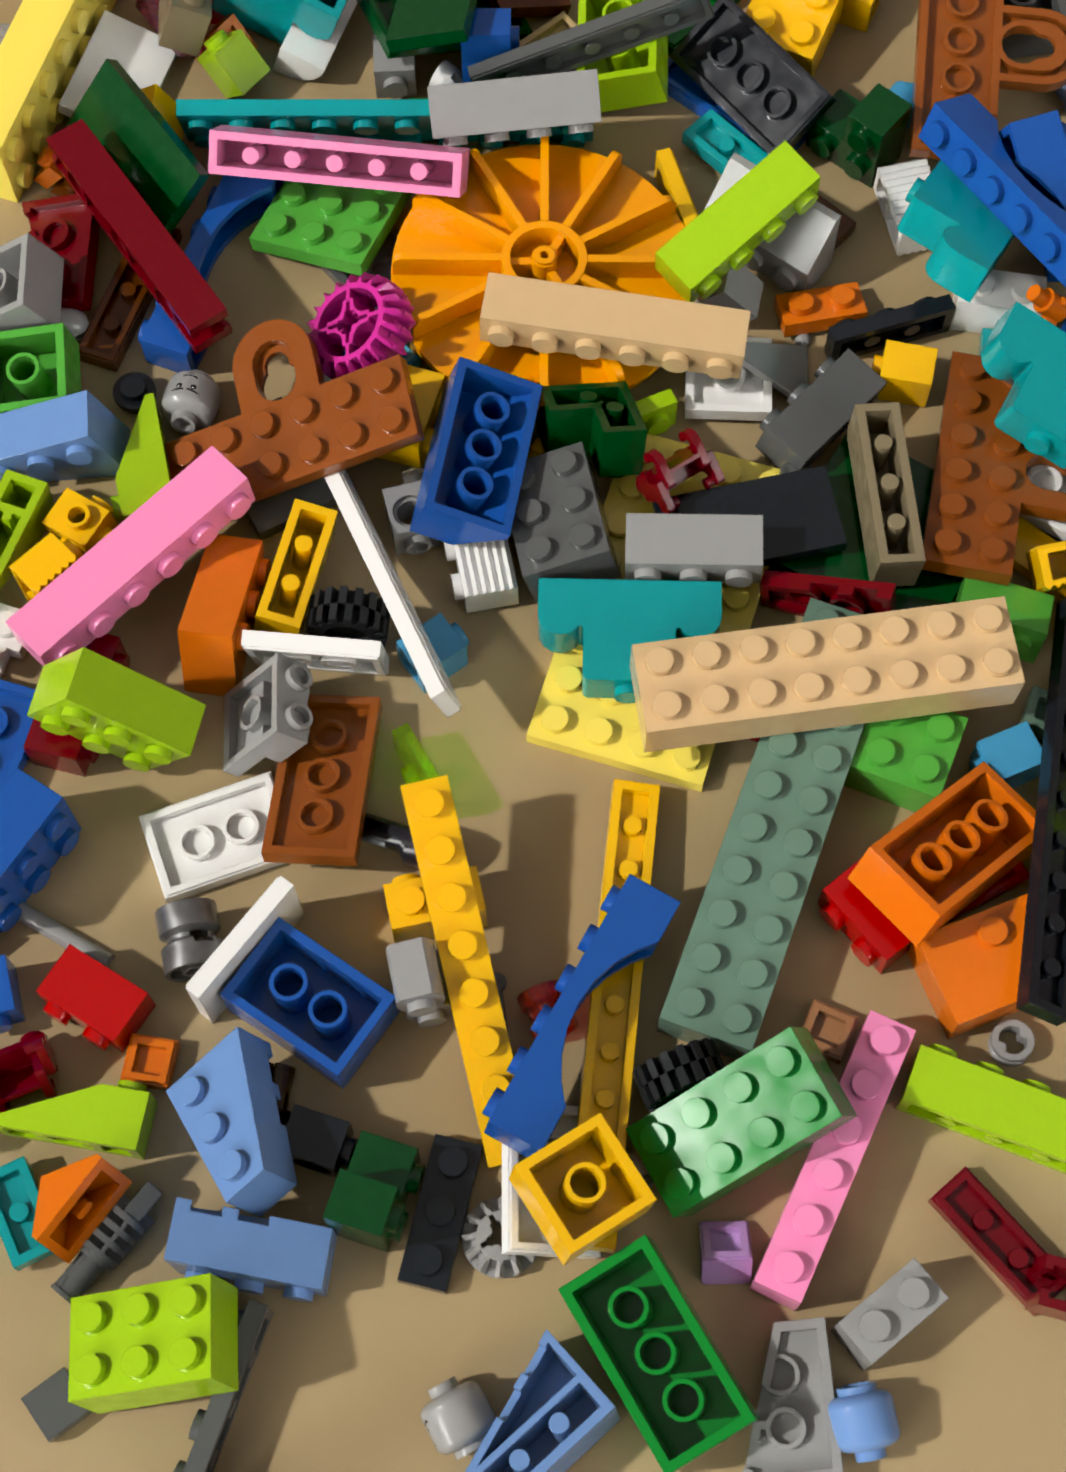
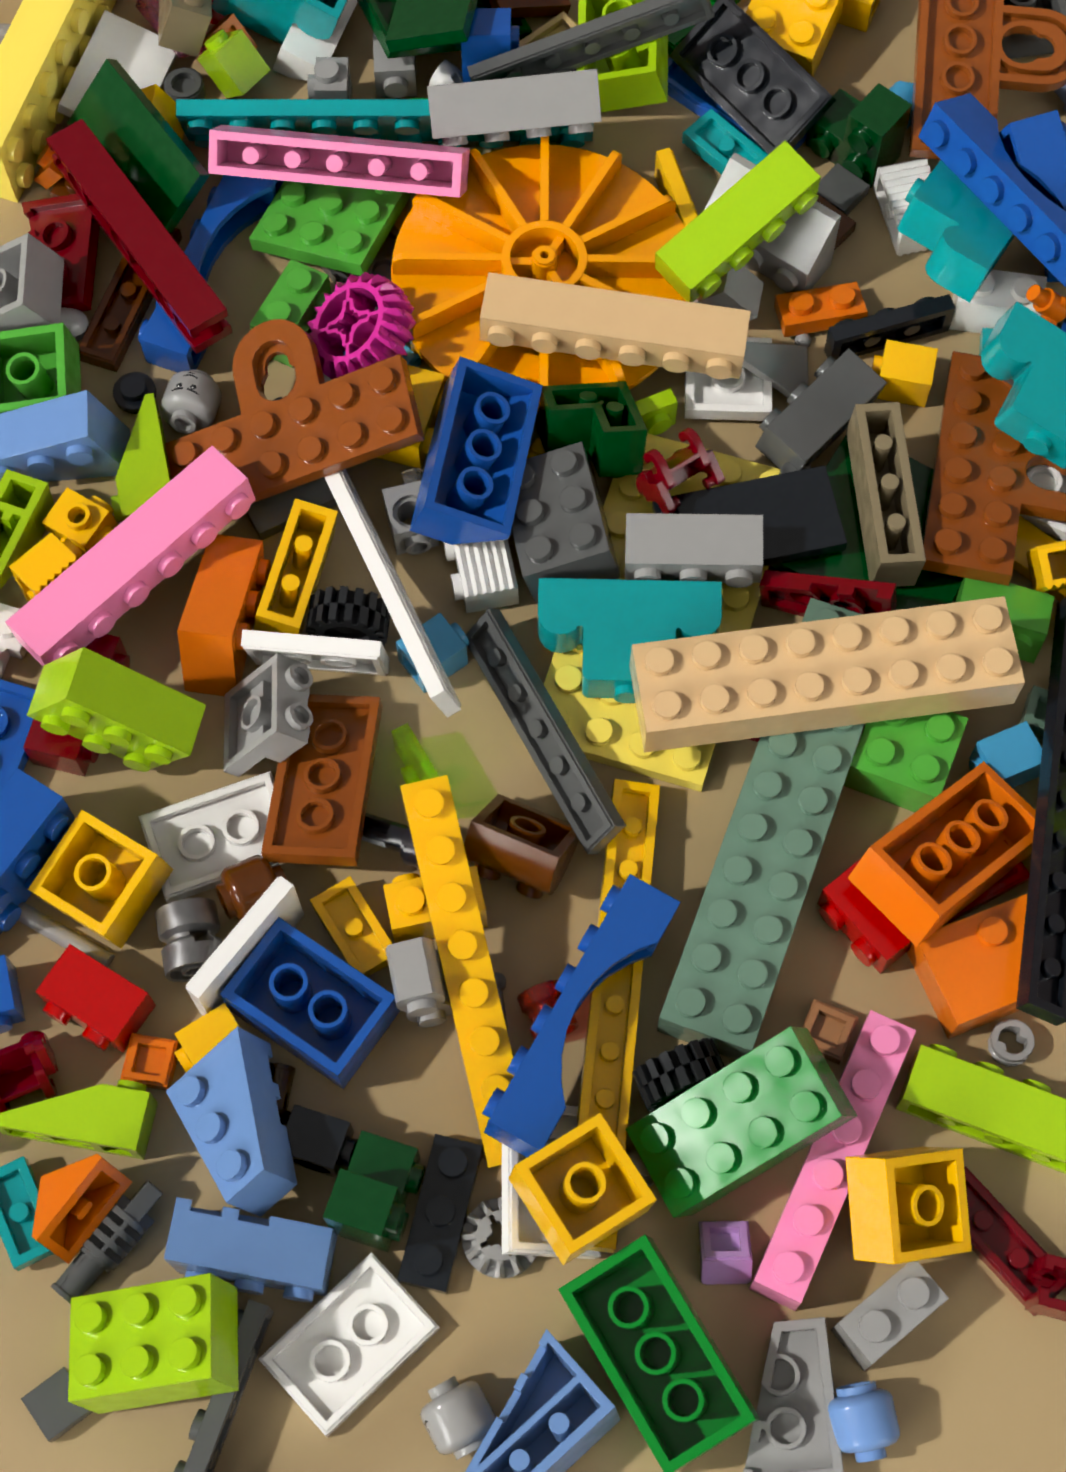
none -> yellow brick [28,809,174,949]
none -> dark grey tile [164,67,206,102]
none -> yellow brick [174,1003,239,1072]
none -> reddish brown head [215,855,287,921]
none -> bright green brick [249,259,332,368]
none -> white tile [259,1252,440,1437]
none -> light grey brick [307,57,353,99]
none -> yellow plate [310,876,392,977]
none -> reddish brown brick [464,794,579,899]
none -> dark grey tile [466,608,626,854]
none -> dark grey tile [817,163,870,215]
none -> yellow brick [845,1146,972,1264]

